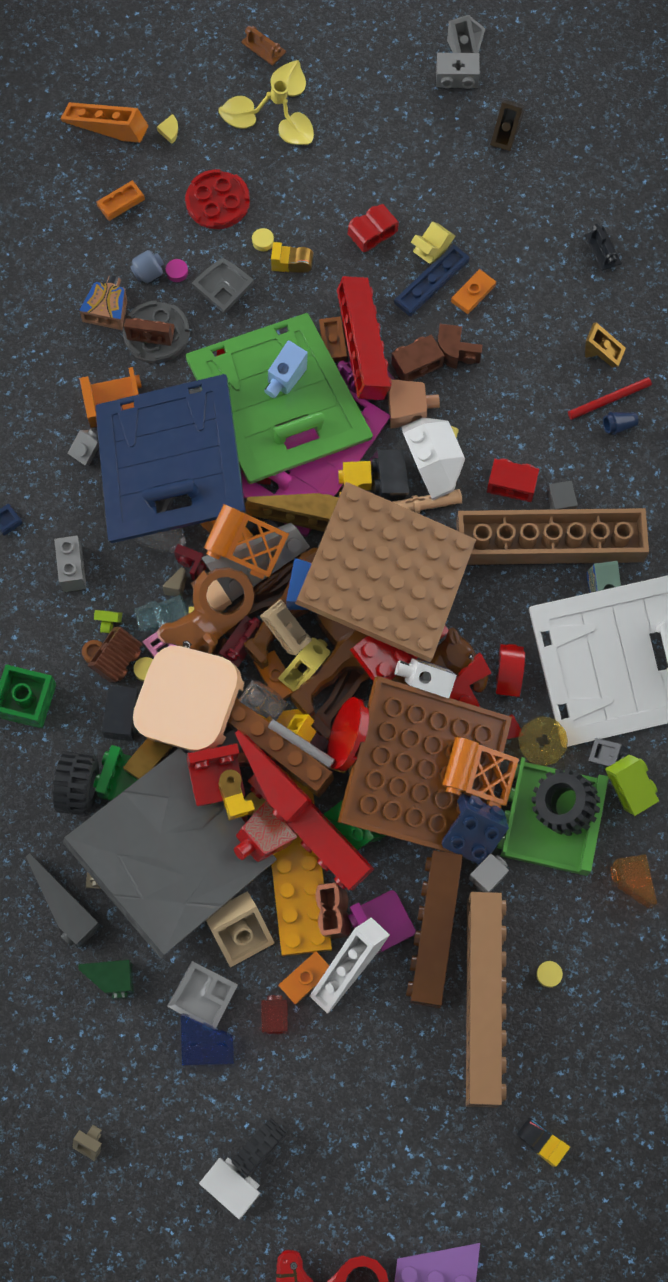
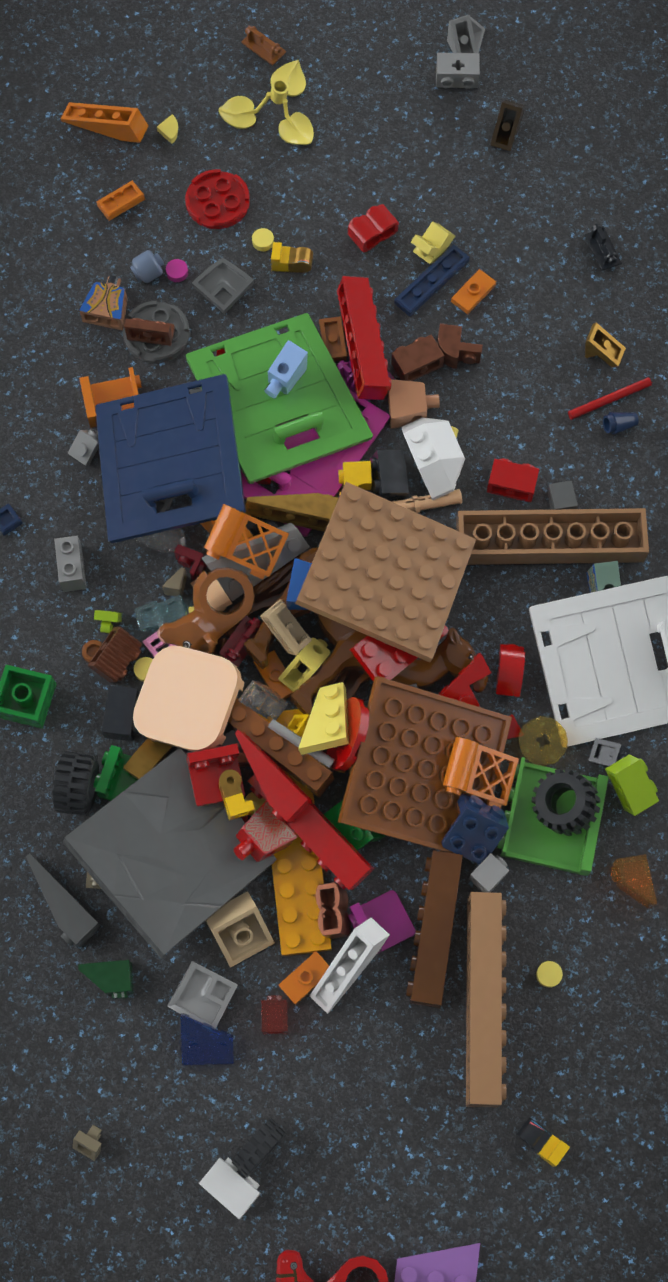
white torso [395,658,457,698] -> none
none -> light yellow wing [298,682,349,755]

